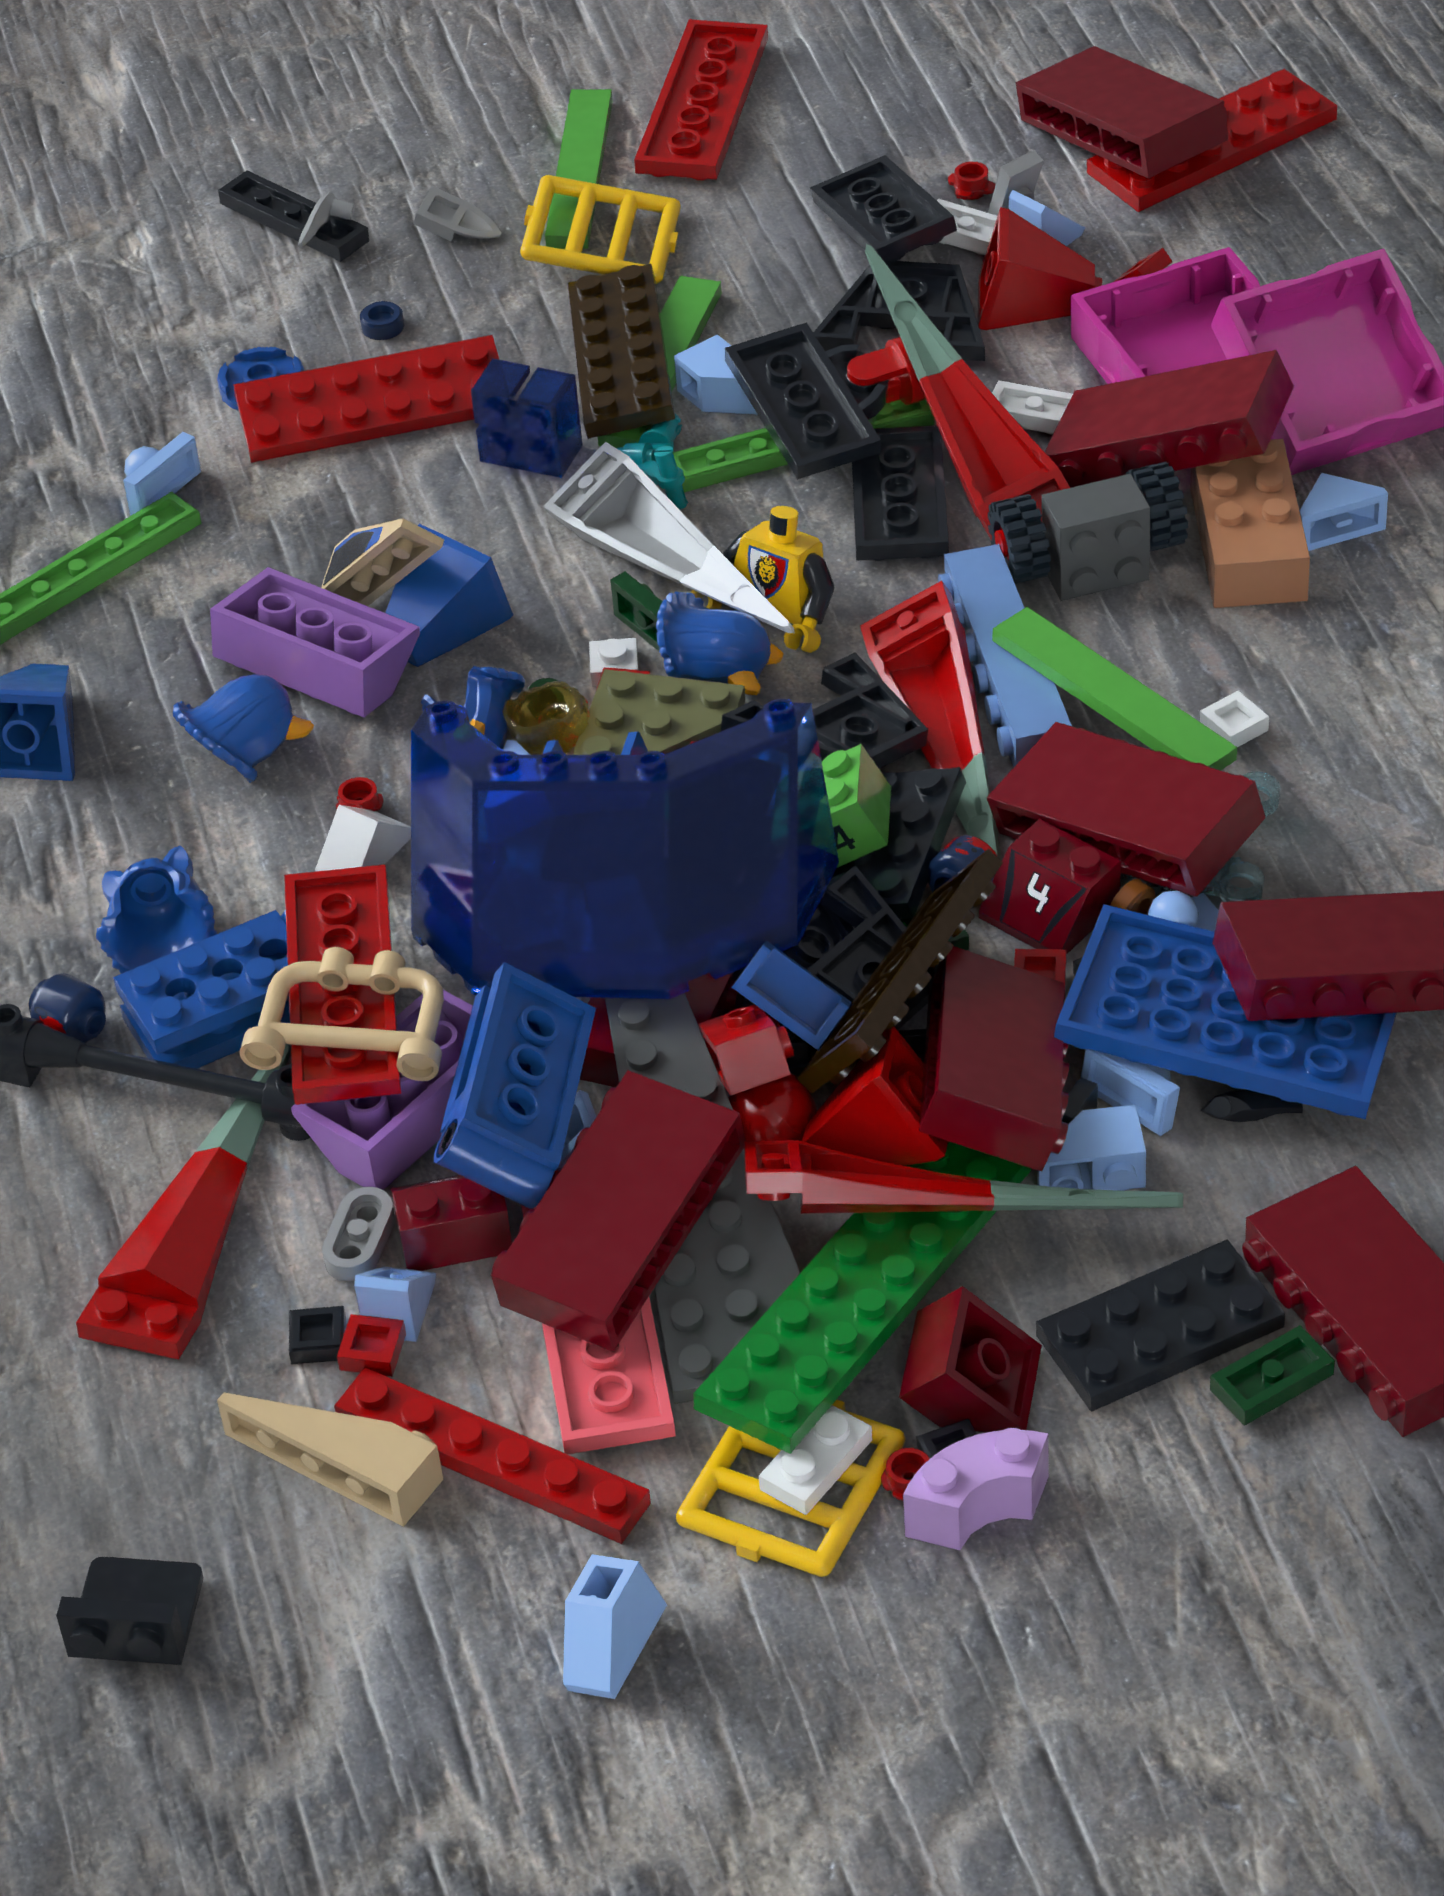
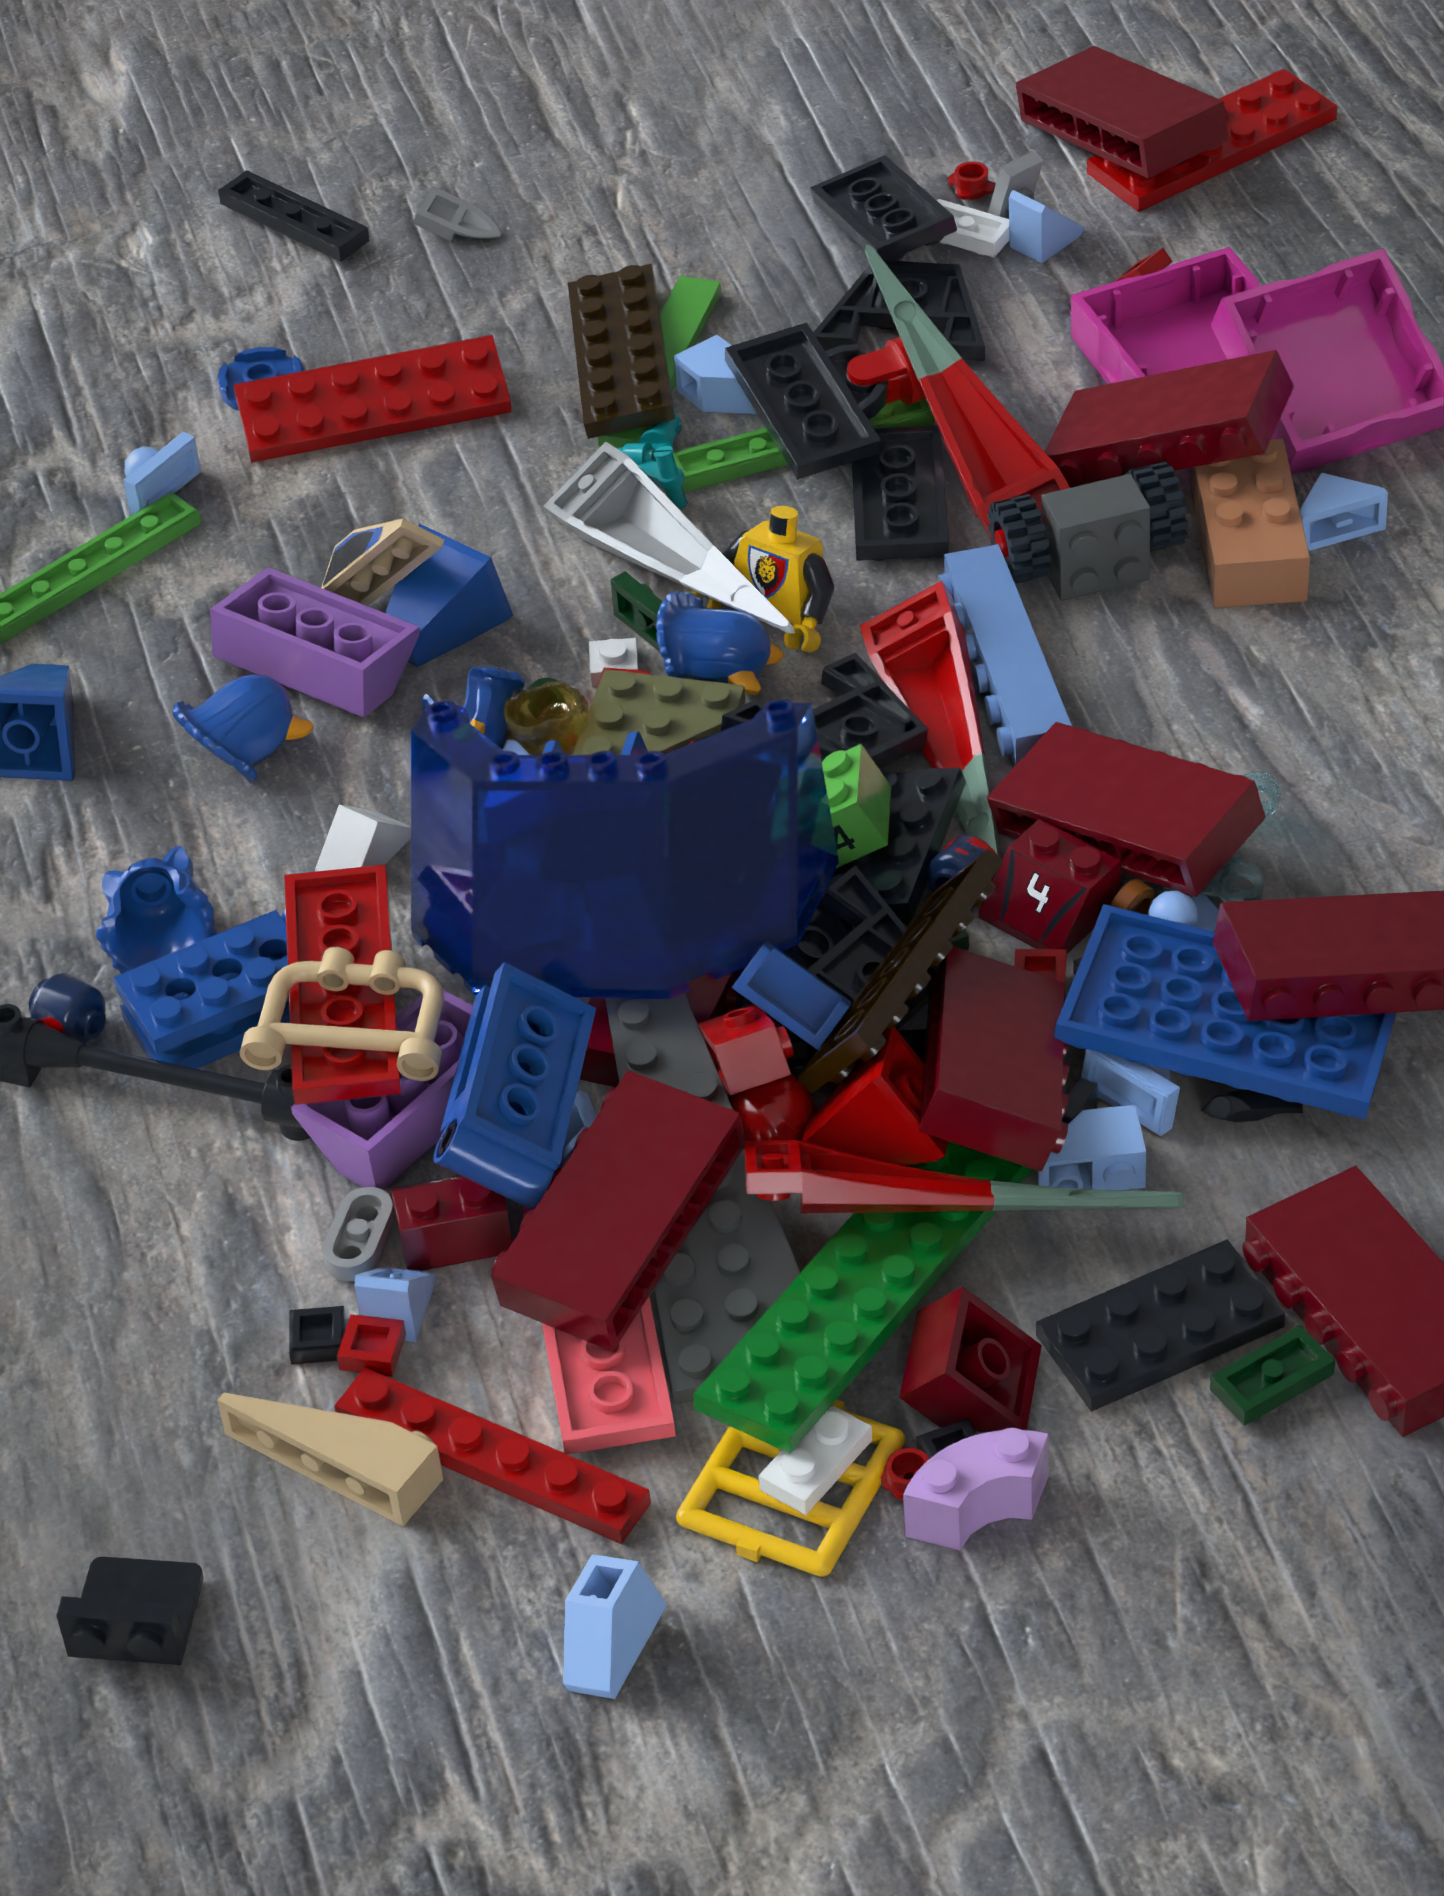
red plate [76,1044,291,1360] -> none
light grey bar [298,192,354,249] -> none
red plate [336,777,384,811] -> none
dark blue tile [360,301,404,340] -> none
clear blue piece [471,358,583,478] -> none
yellow bar [520,175,681,284] -> none
bright green tile [545,89,613,249] -> none
red plate [634,19,768,180] -> none
red slope [978,207,1102,330] -> none
white plate [992,380,1073,435] -> none
bright green tile [992,607,1237,770] -> none
white plate [1200,691,1269,747] -> none

